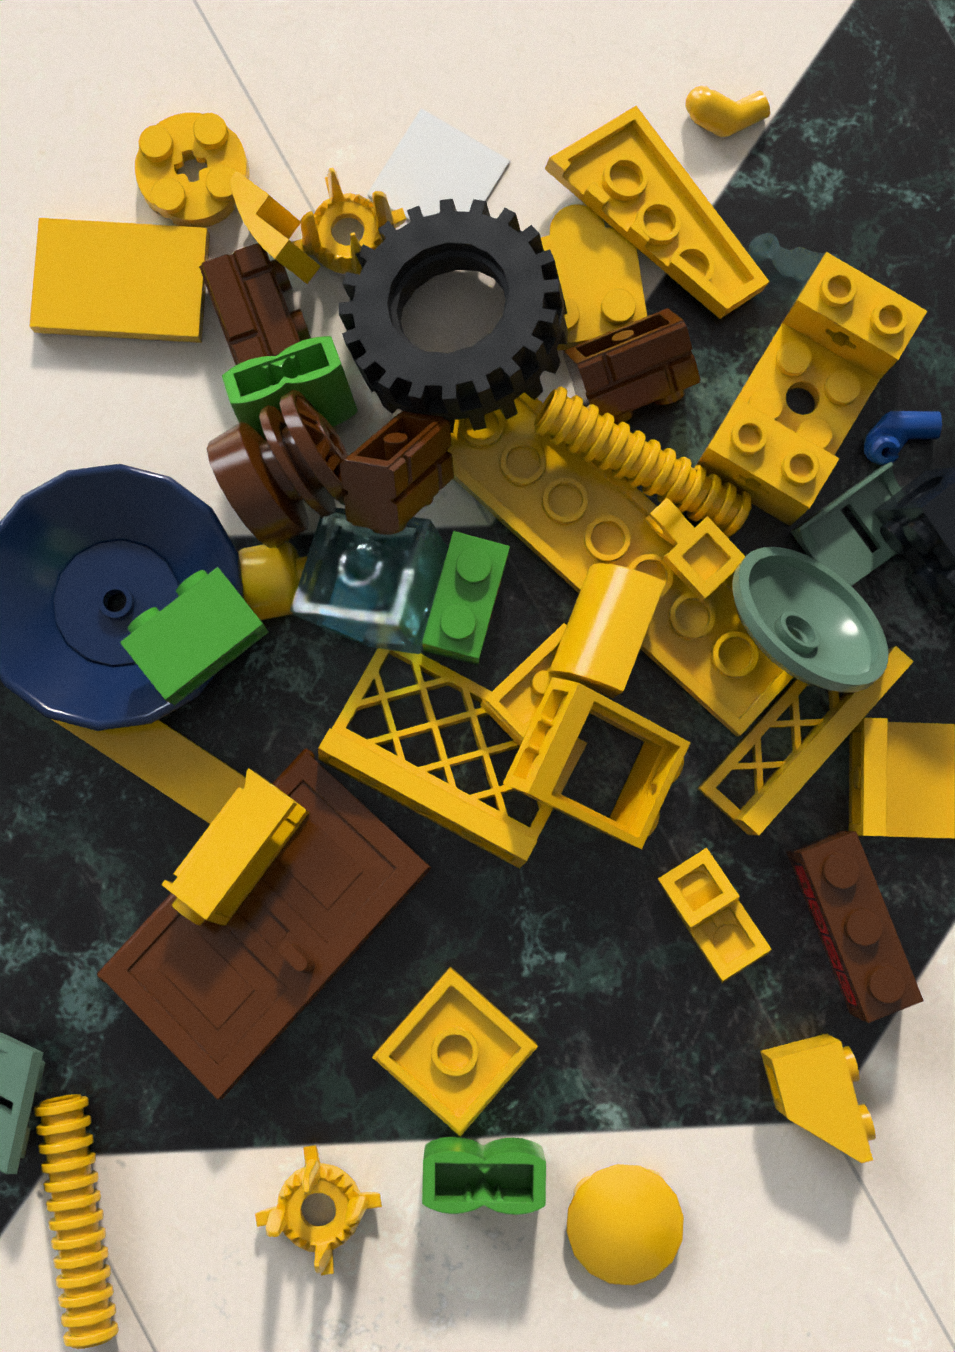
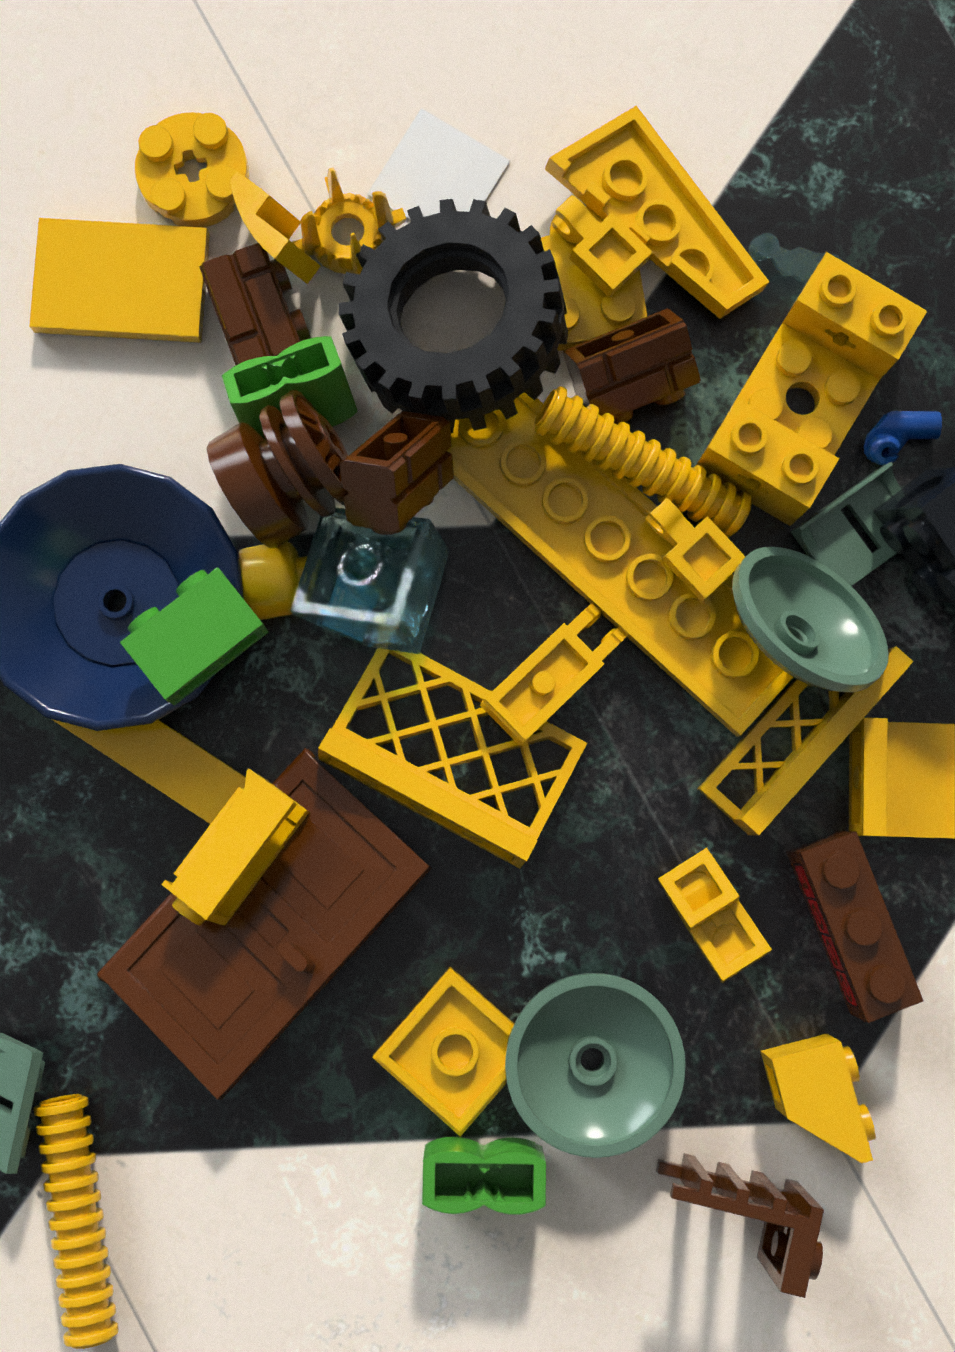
yellow piece [255,1145,382,1276] -> none
bright green brick [422,531,510,666] -> none
yellow window [503,677,691,850] -> none
yellow brick [549,563,666,698] -> none
yellow dish [566,1164,684,1285] -> none
yellow arm [685,86,770,137] -> none
none -> sand green dish [505,973,686,1158]
none -> yellow plate [552,195,652,298]
none -> reddish brown plate [656,1153,824,1298]

